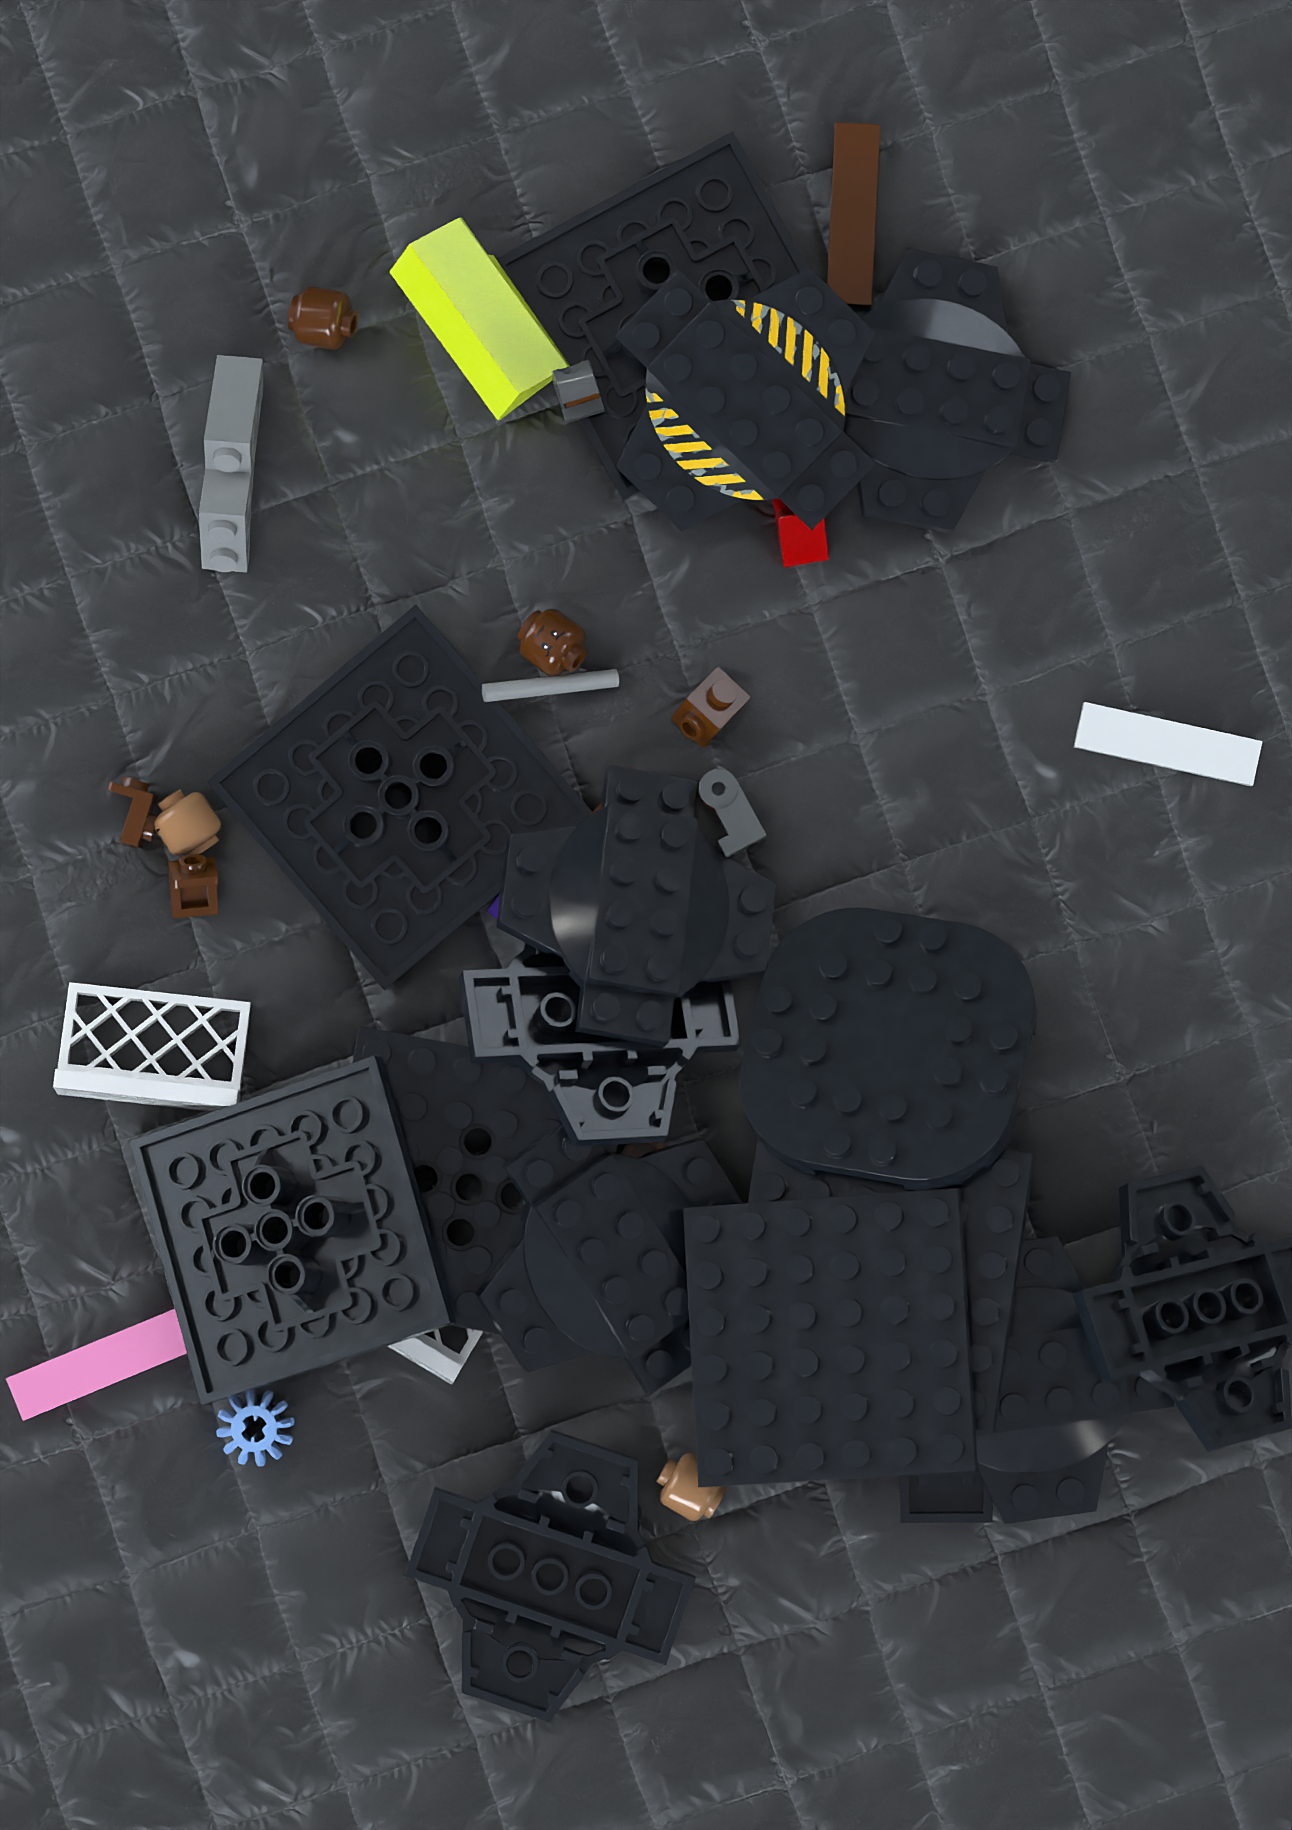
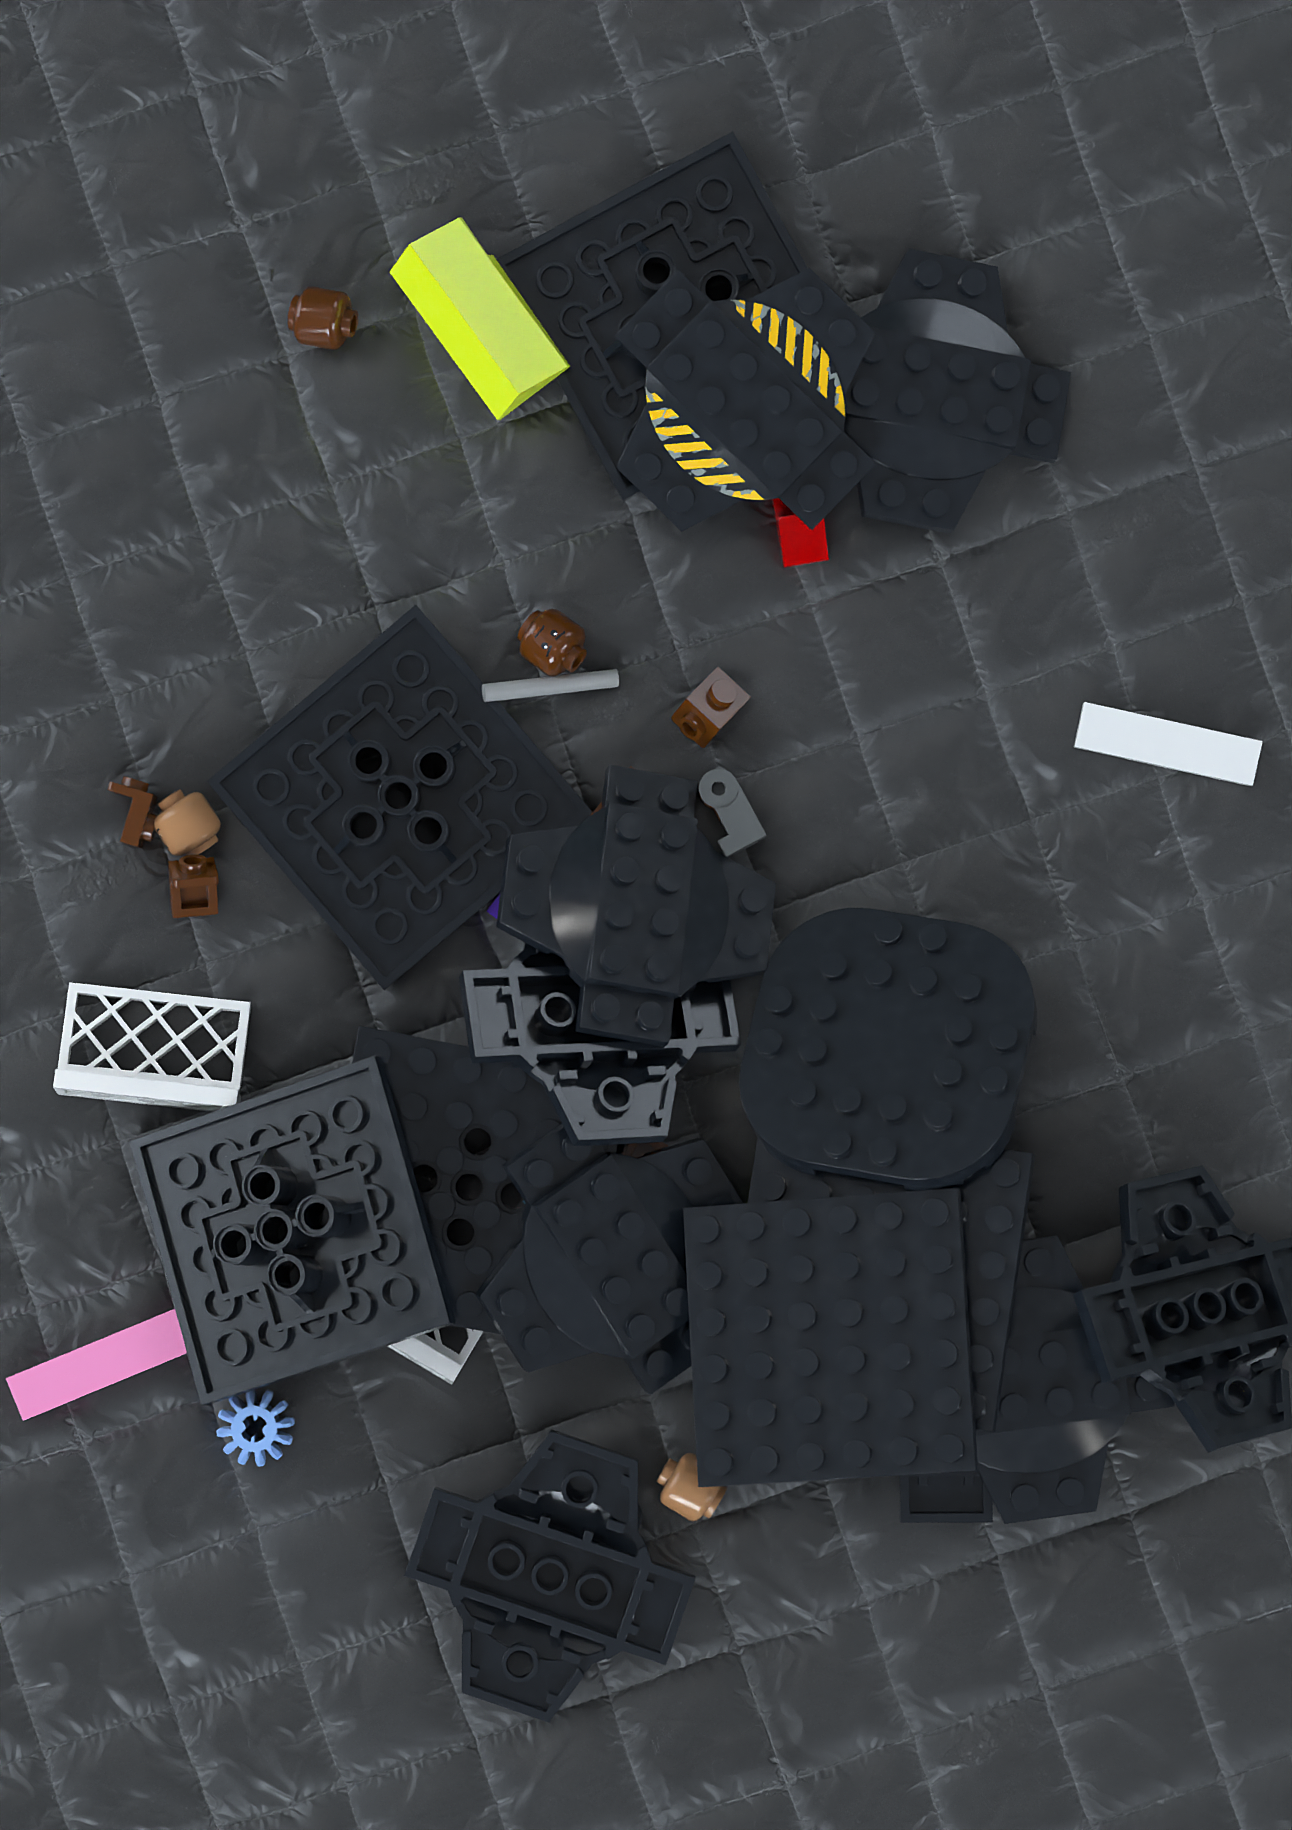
light grey arch [199,355,264,572] -> none
dark grey leg [552,360,605,424] -> none
reddish brown tile [827,122,880,307] -> none

